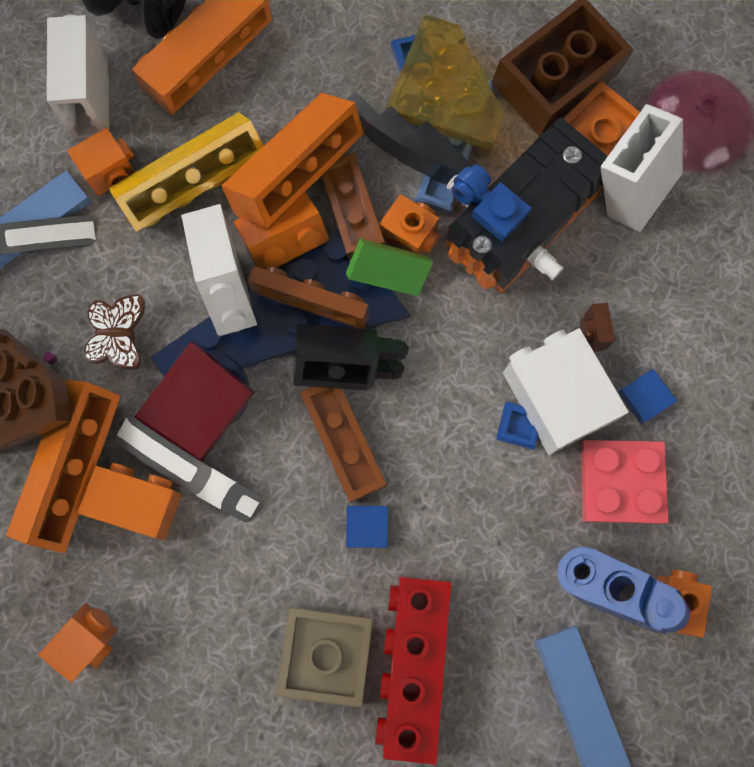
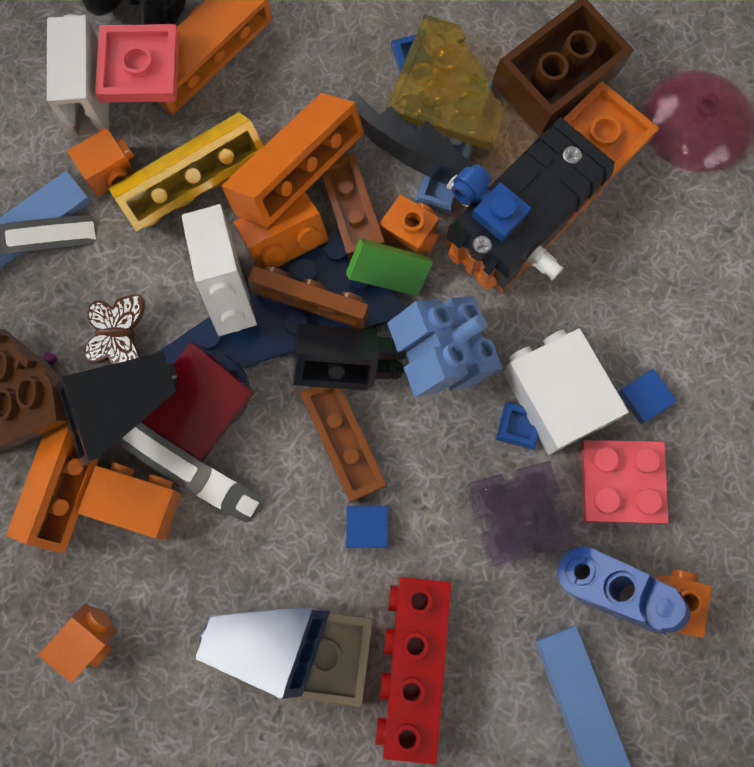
copper plate [580,302,615,352] -> none
white brick [601,104,683,232] -> none
none -> black slope [56,352,177,467]
none -> coral plate [95,24,179,103]
none -> slope [195,607,330,699]
none -> medium blue brick [387,296,503,397]
none -> clear purple brick [465,461,576,567]

